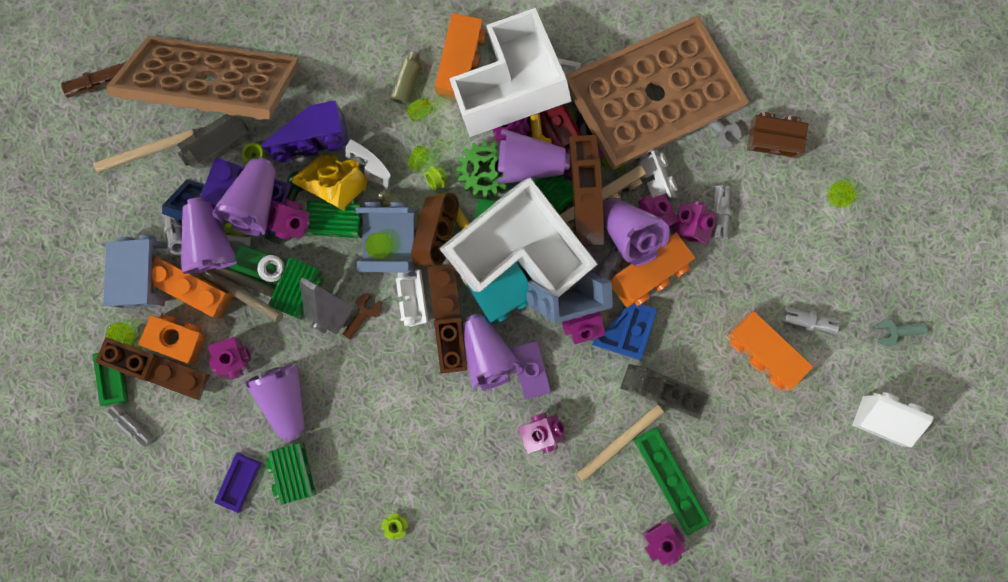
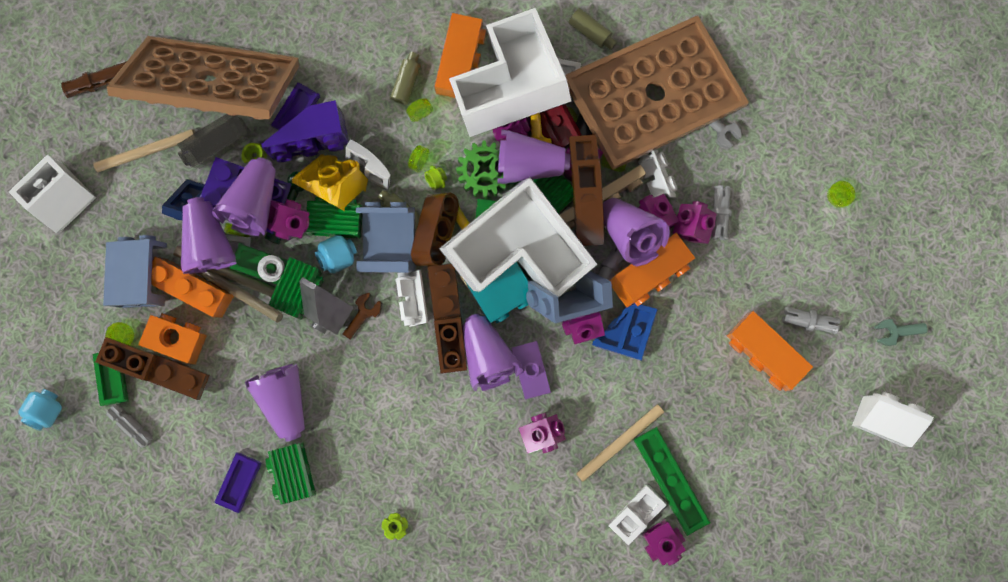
light grey pin [163,215,182,255] -> none
magenta brick [208,337,251,380] -> none
clear neon green tile [365,232,394,259] -> none
clear smoke slope [620,364,708,419] -> none
reddish brown brick [747,112,809,158] -> none
none -> white slope [9,155,96,234]
none -> medium azure head [18,389,62,431]
none -> dark purple tile [271,82,321,130]
none -> medium azure head [315,235,357,274]
none -> olive cylinder [569,8,617,50]
none -> white slope [609,483,667,545]

